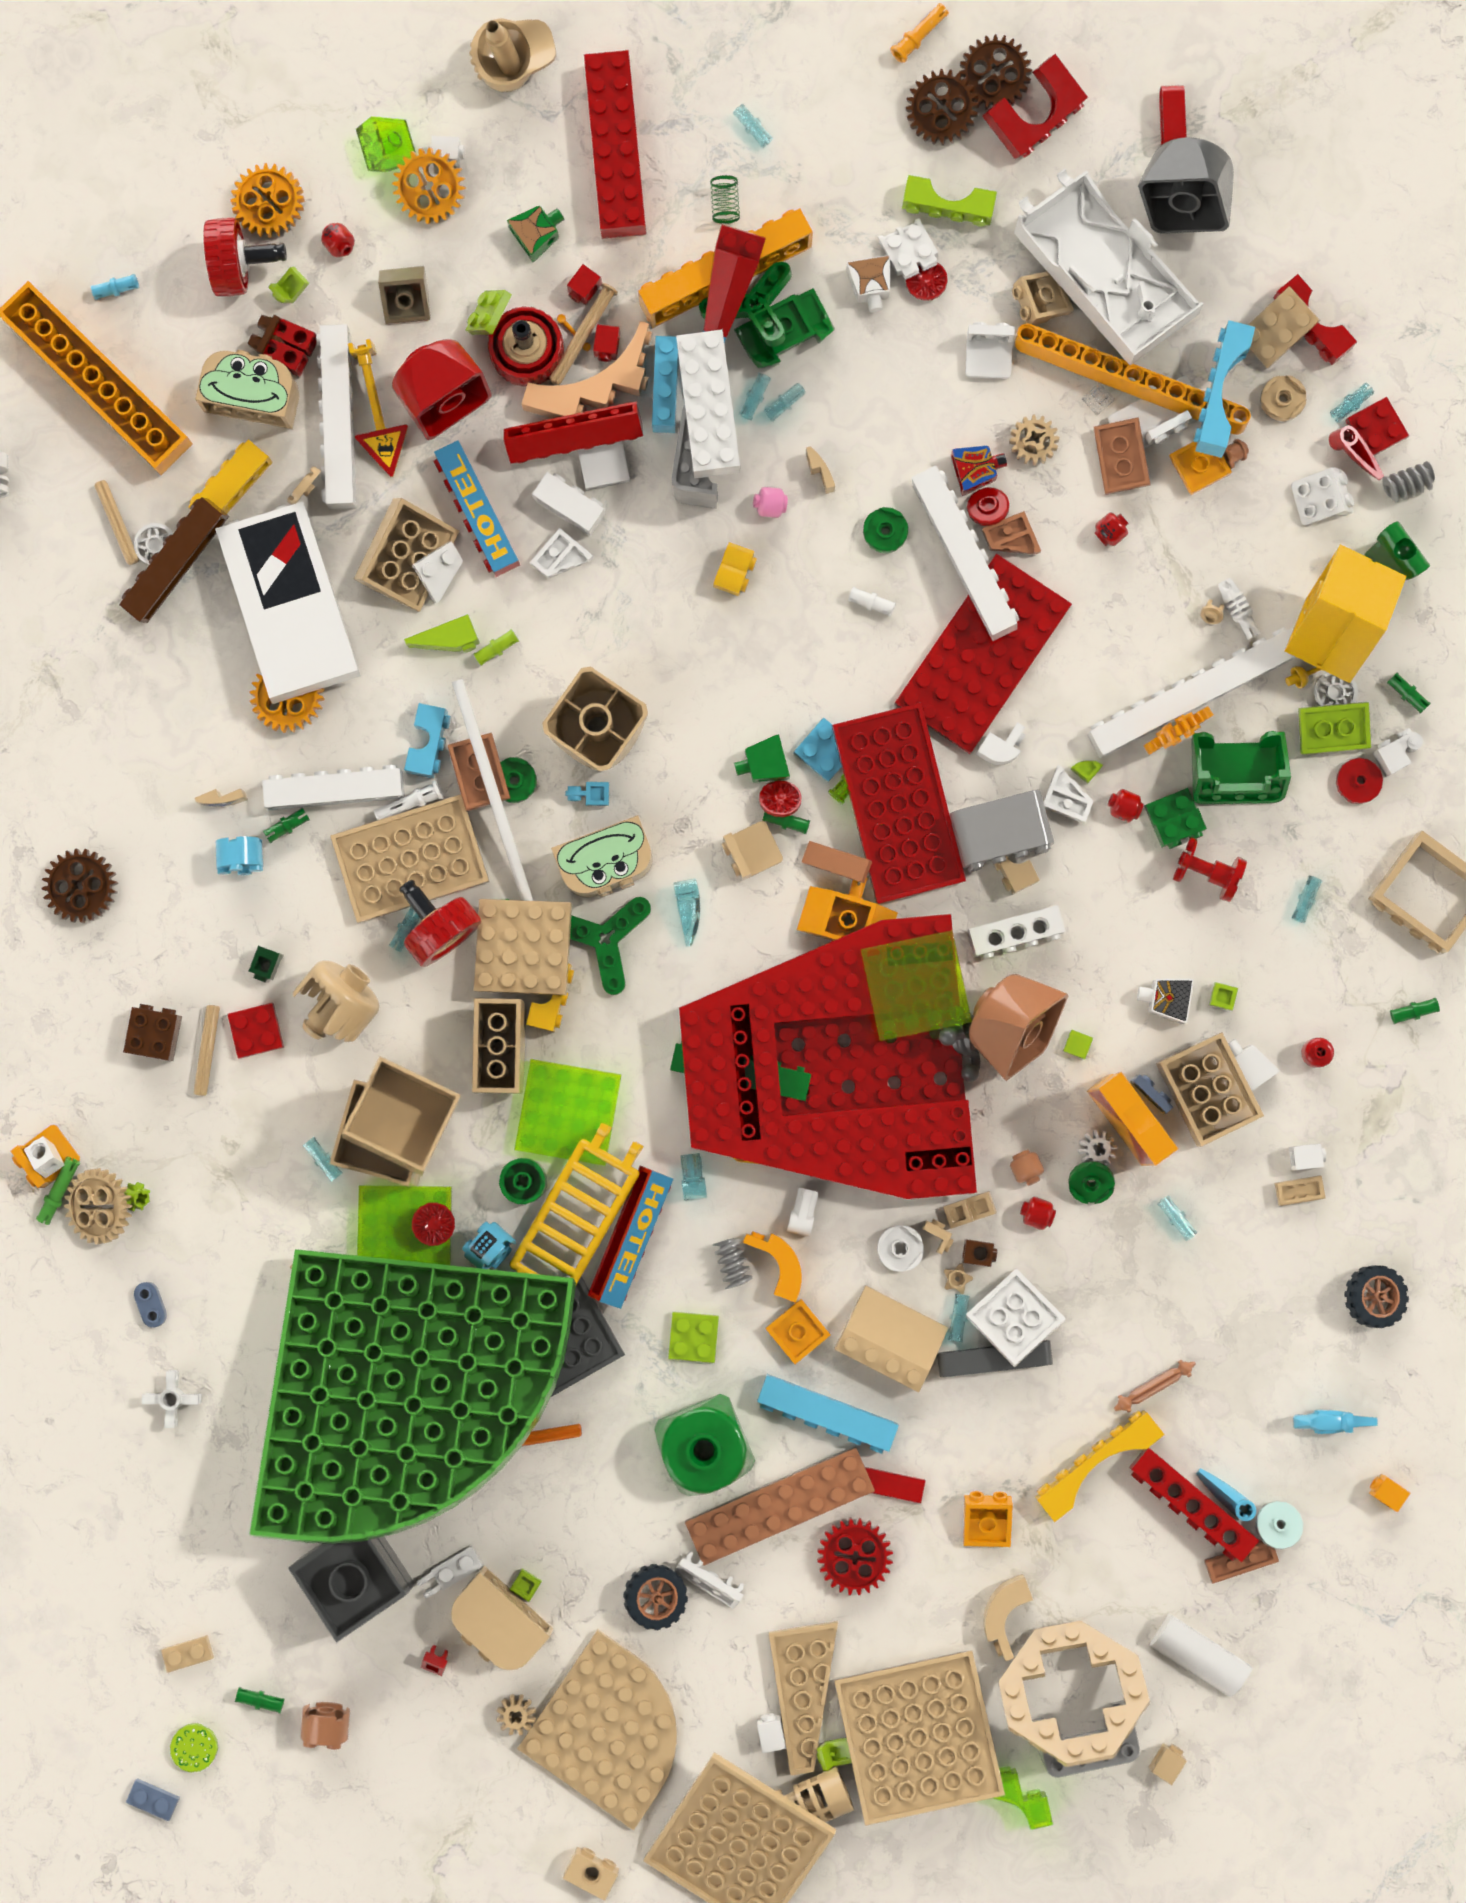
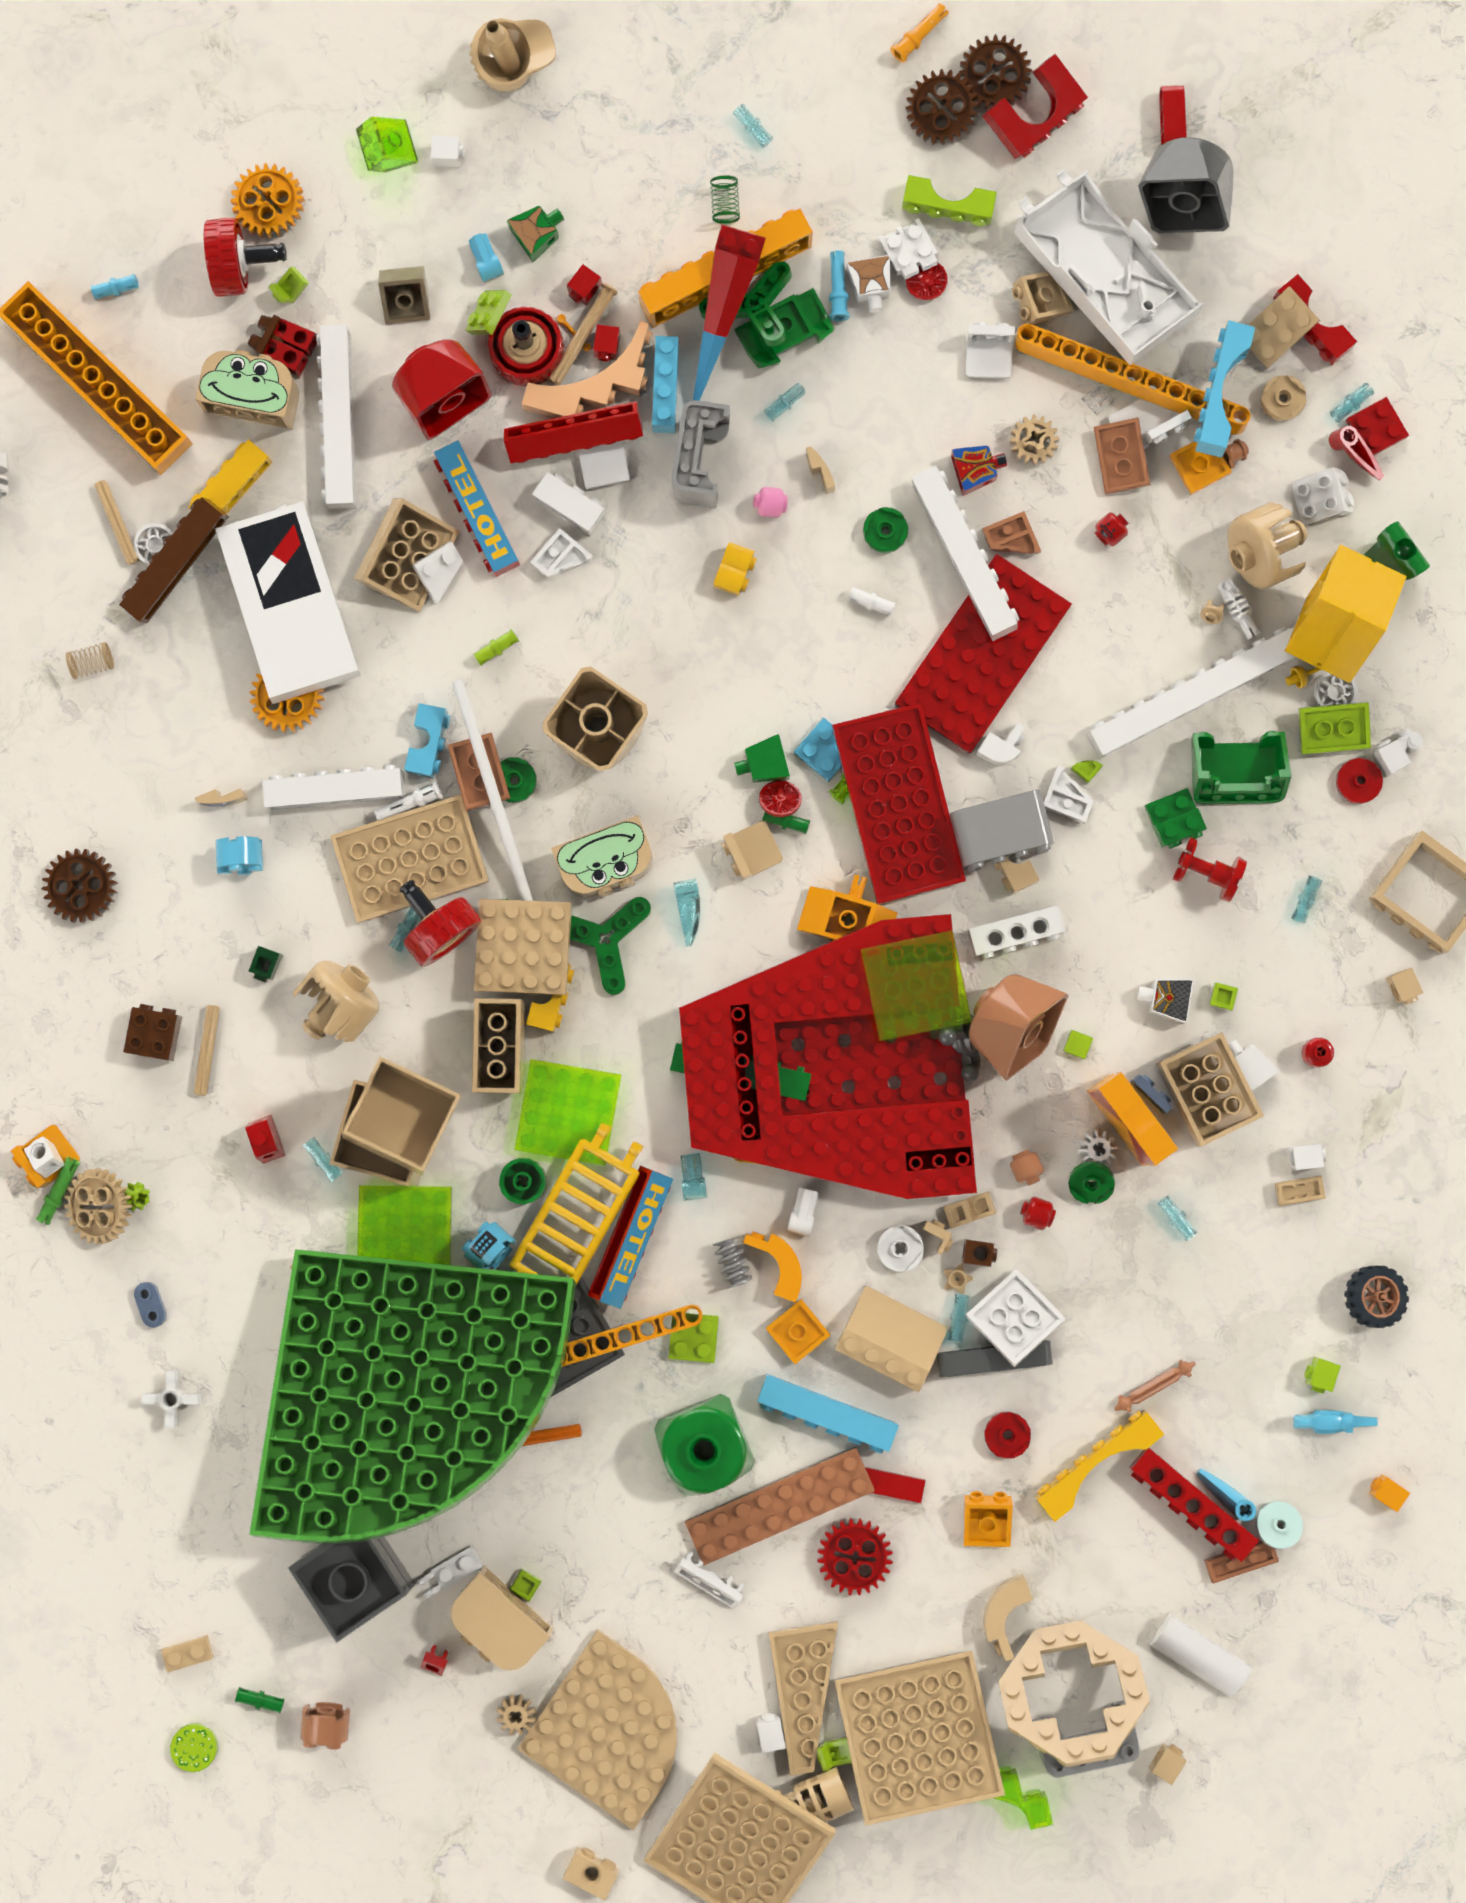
sand blue plate [126,1778,180,1821] -> none
red plate [227,1003,284,1059] -> none
green pin [263,807,310,843] -> none
tan plate [287,466,321,505] -> none
red head [321,223,355,257] -> none
yellow piece [348,339,408,477] -> none
light orange gear [392,148,466,224] -> none
lime slope [404,614,480,653] -> none
red wheel [412,1202,455,1246] -> none
medium azure plate [565,782,609,806] -> none
red brick [584,50,647,239] -> none
black wheel [623,1564,688,1630] -> none
white brick [676,330,740,479] -> none
clear light blue pin [739,373,771,420] -> none
nougat tile [801,841,872,883] -> none
red wheel [967,487,1010,526] -> none
red head [1107,789,1144,823] -> none
light orange gear [1143,706,1213,755] -> none
light grey piece [1382,461,1435,503] -> none
green pin [1387,672,1431,714] -> none
green pin [1390,997,1440,1024] -> none
none -> tan piece [65,642,114,680]
none -> red torso [245,1115,286,1164]
none -> medium azure piece [468,233,504,282]
none -> light orange beam [562,1304,703,1367]
none -> medium azure pin [829,250,850,322]
none -> red plate [984,1411,1031,1459]
none -> tan piece [1227,502,1307,589]
none -> lime brick [1304,1356,1341,1394]
none -> tan brick [1386,968,1423,1005]

